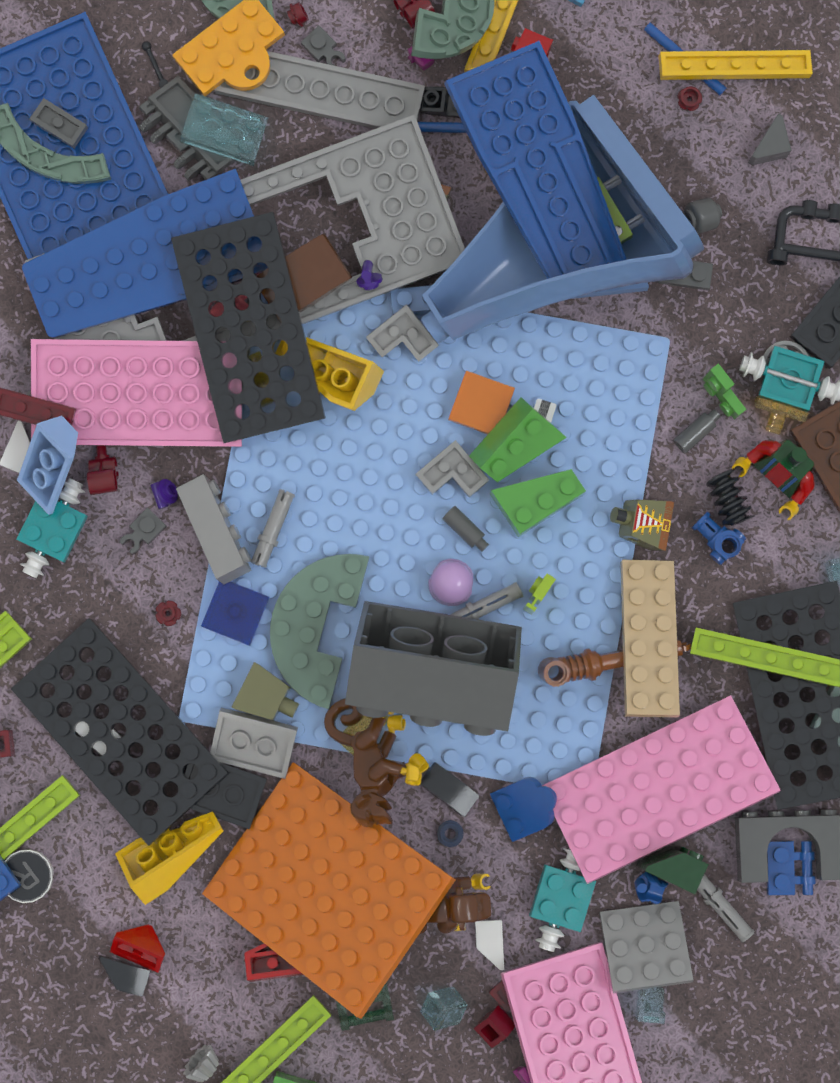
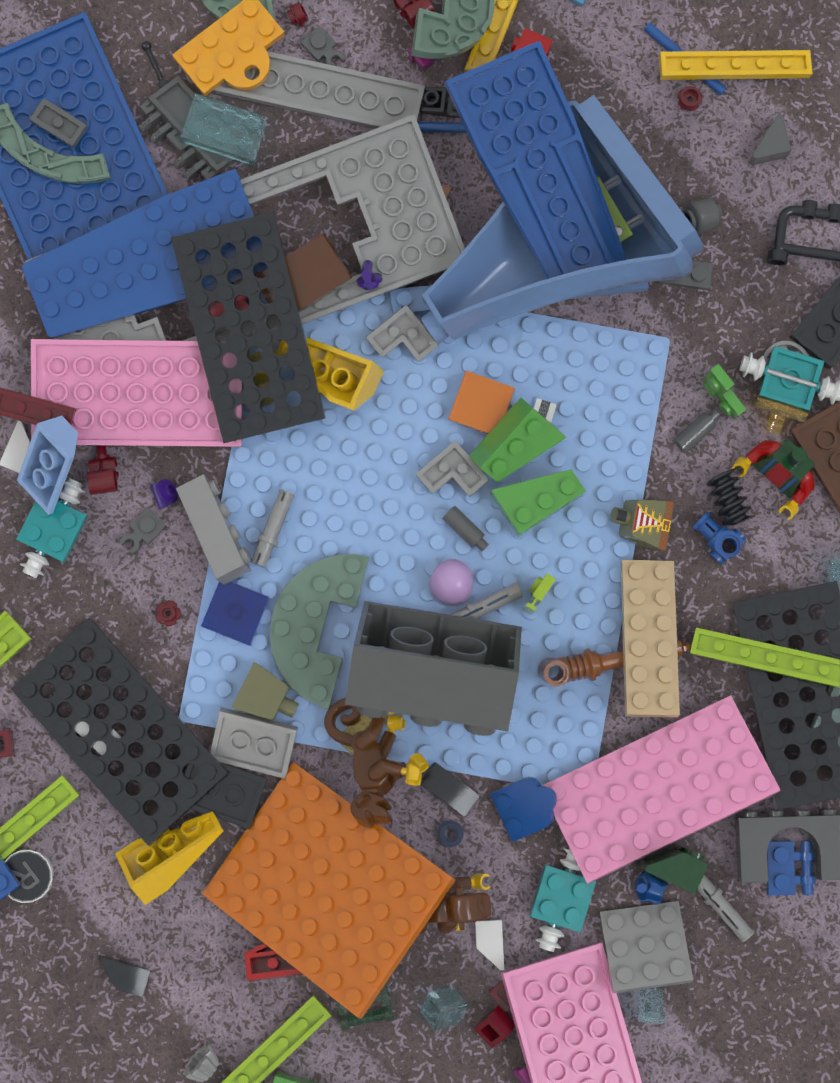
red slope [110,924,165,973] -> none

